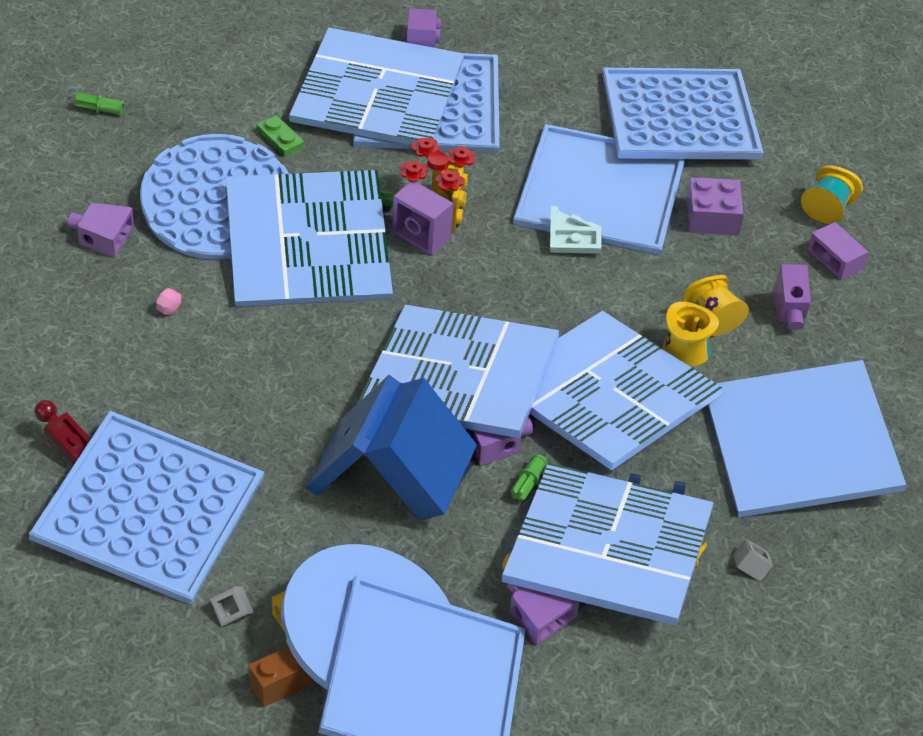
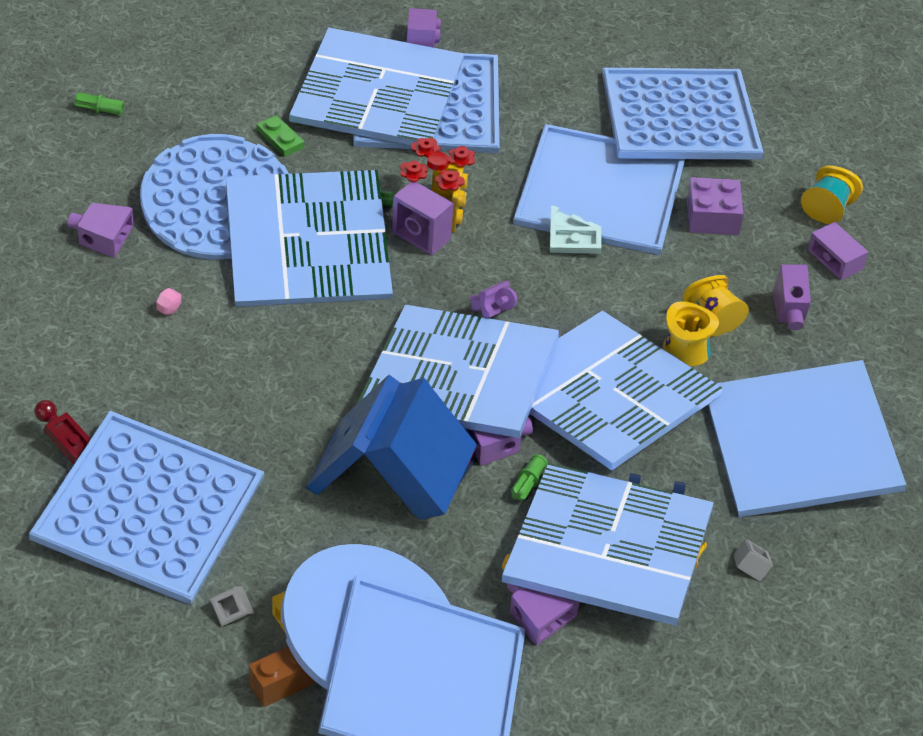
none -> medium lavender hips [470,281,517,318]

